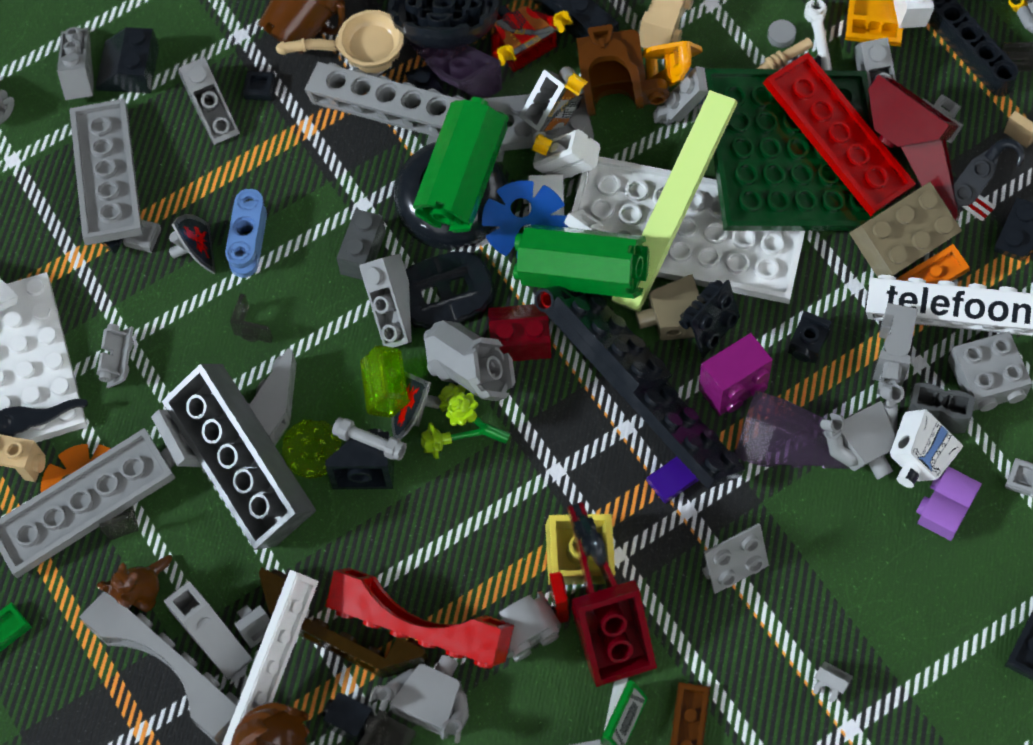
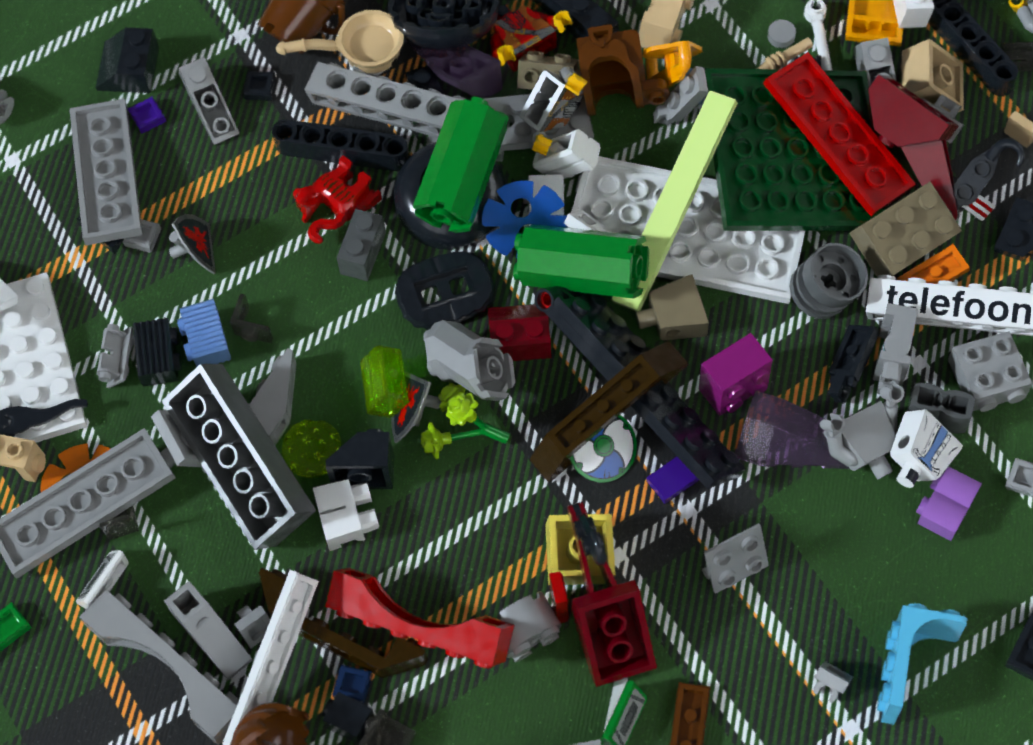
light grey slope [57,27,94,100] -> none
reddish brown animal [97,555,173,613] -> none
medium blue piece [225,189,267,278] -> none
light grey bar [332,417,407,461] -> none
light grey slope [359,253,412,350] -> none
light grey torso [369,655,469,743] -> none
black hinge [679,280,740,358] -> none
black brick [788,311,832,364] -> none
none -> white slope [76,550,129,609]
none -> dark purple tile [128,97,166,134]
none -> black brick [133,317,182,387]
none -> medium blue brick [177,298,231,367]
none -> black beam [272,119,410,171]
none -> red animal [293,155,382,244]
none -> white hips [313,479,379,551]
none -> dark blue tile [332,665,372,704]
none -> dark tan brick [517,51,581,90]
none -> dark brown slope [529,341,689,483]
none -> shield [569,415,637,483]
none -> dark grey wheel [789,243,868,319]
none -> black hinge [828,325,880,403]
none -> medium azure bracket [877,603,967,725]
none -> tan slope [901,39,964,112]

